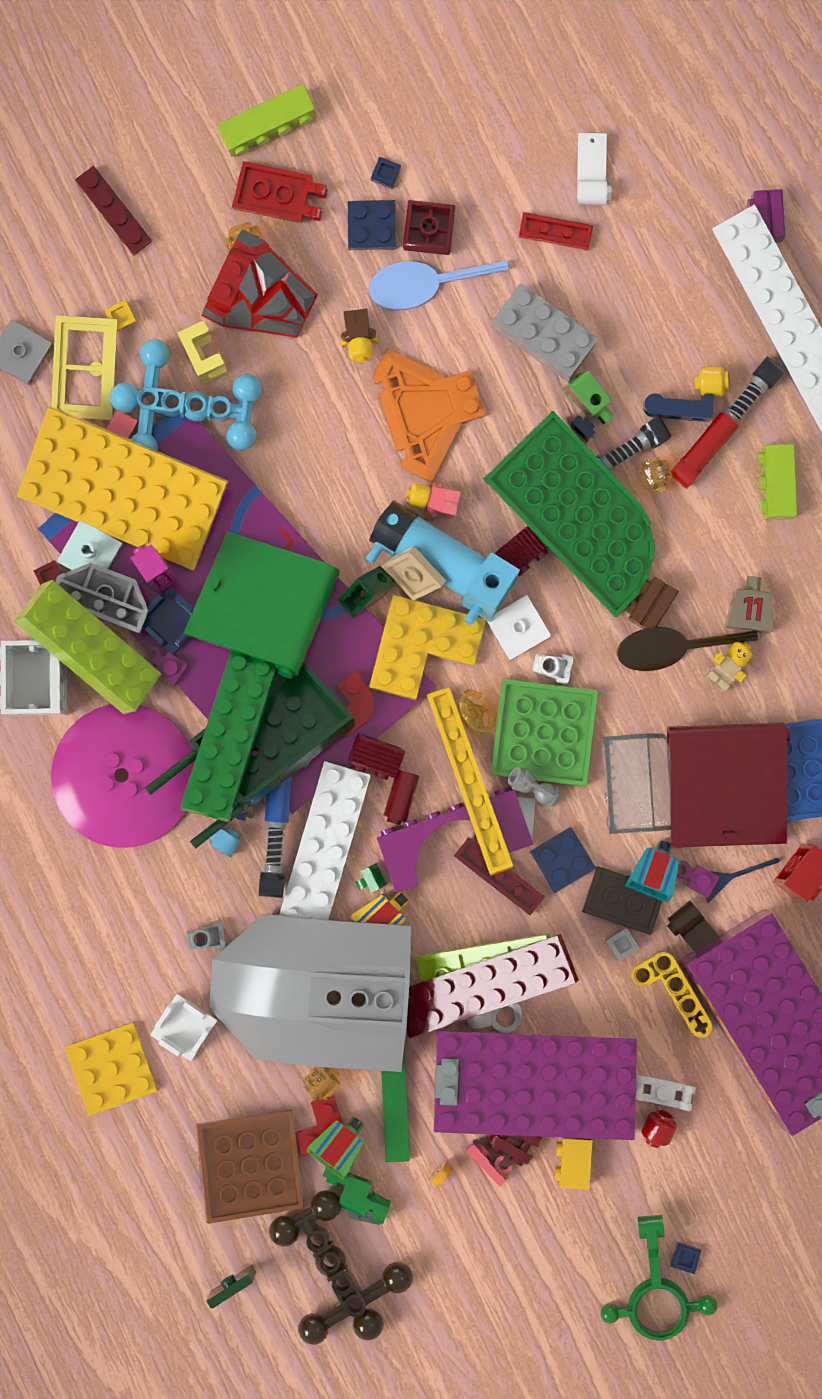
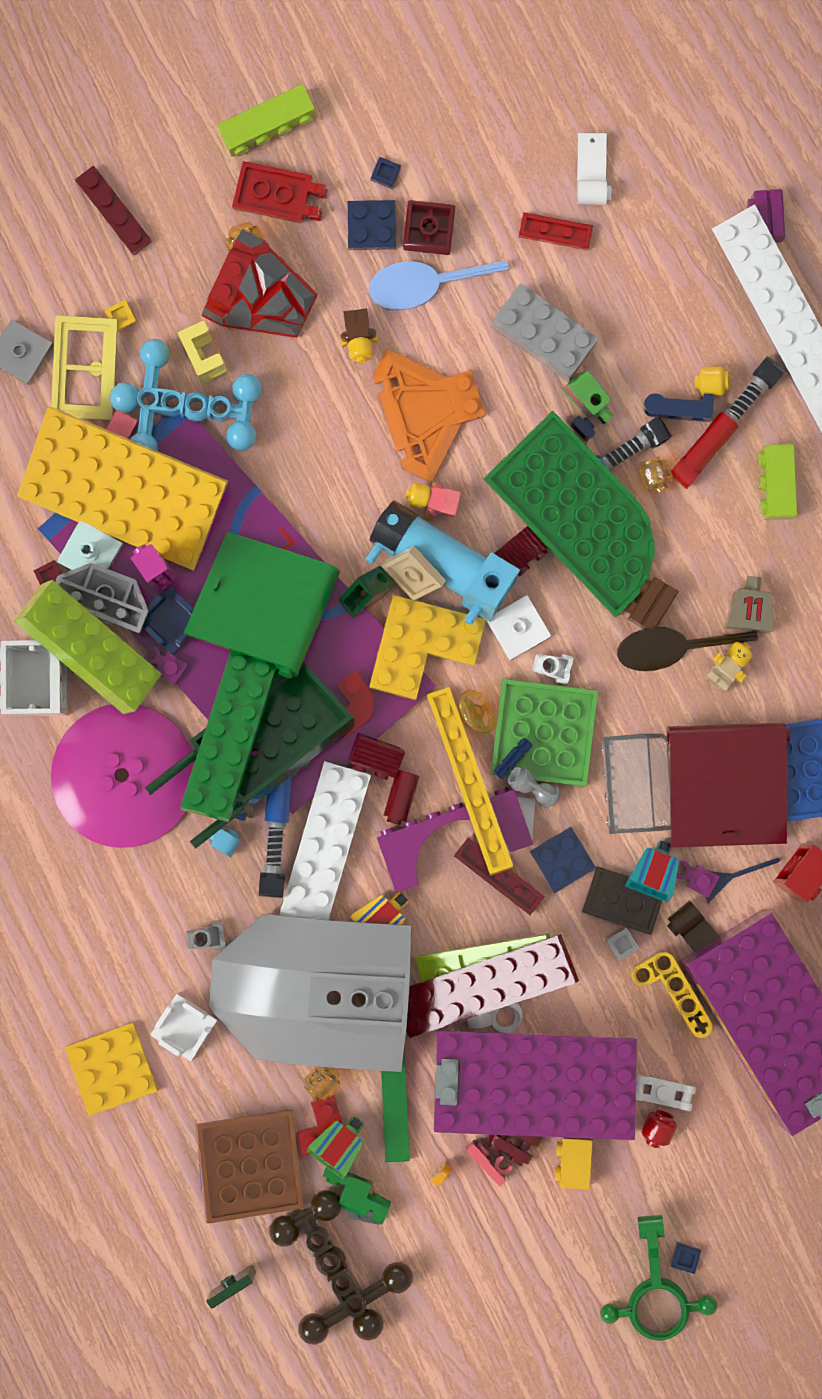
green tile [355,863,387,893] -> none
none -> dark blue axle [494,738,533,779]

